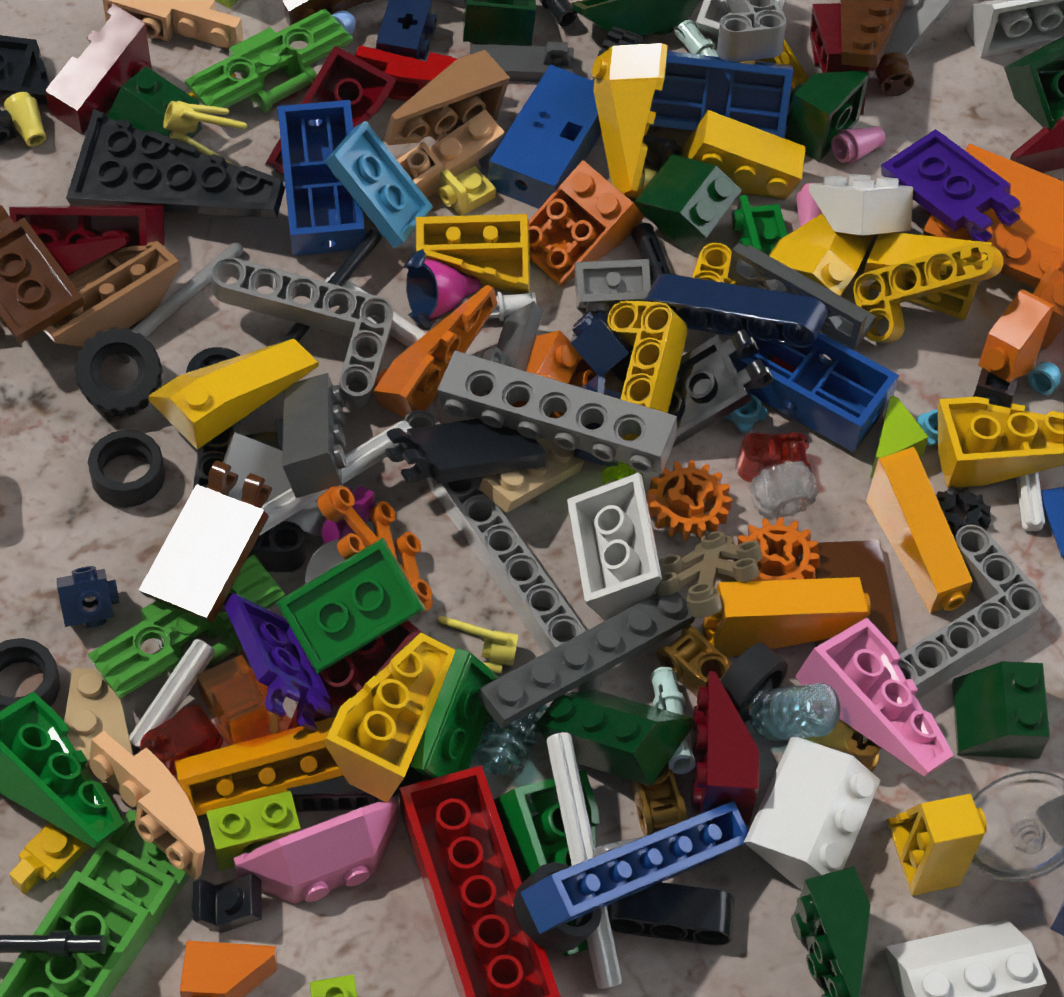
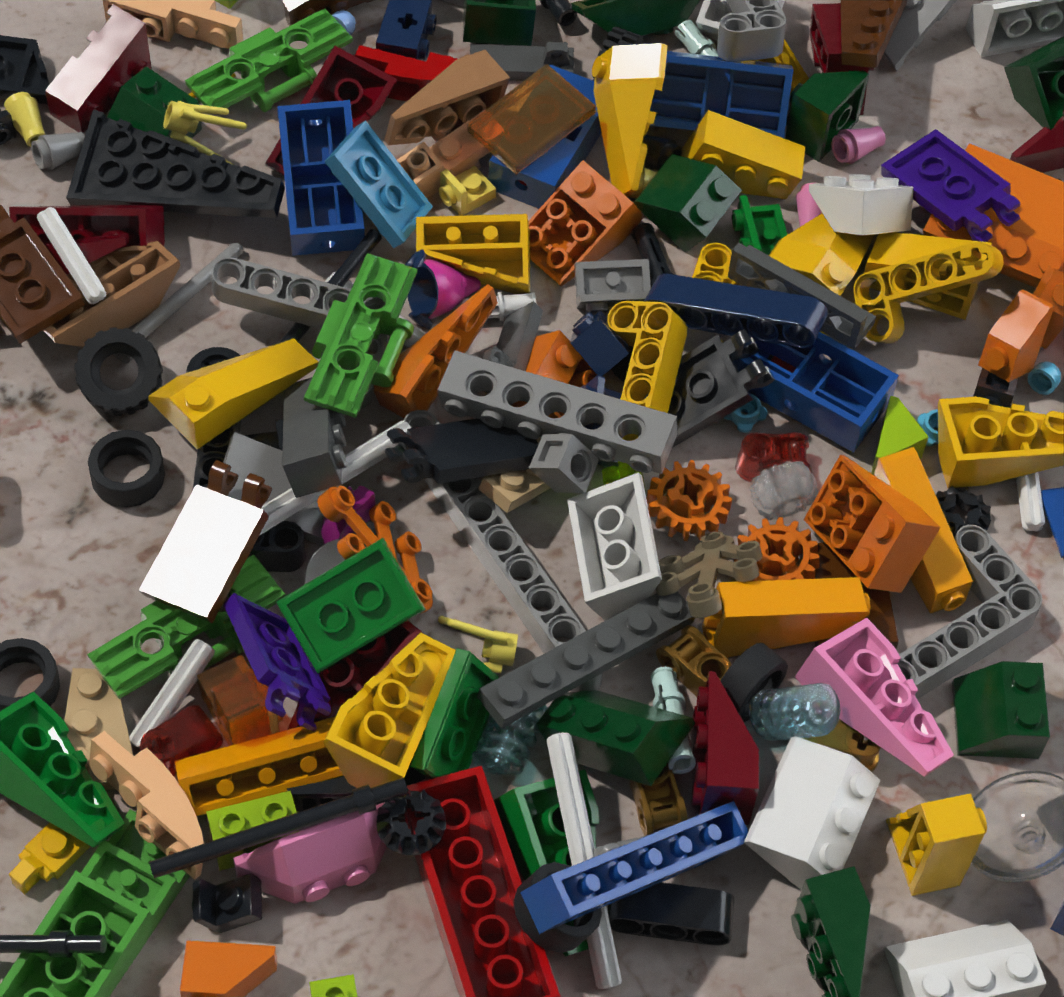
dark blue brick [56,566,120,628] -> none
reddish brown wheel [874,52,914,97] -> none
none -> light grey cone [31,132,85,170]
none -> white axle [37,207,106,304]
none -> black bar [149,778,409,879]
none -> bright green piece [304,253,418,418]
none -> black gear [376,788,446,855]
none -> clear orange tile [467,64,596,175]
none -> light grey brick [529,434,599,493]
none -> orange slope [803,455,941,593]

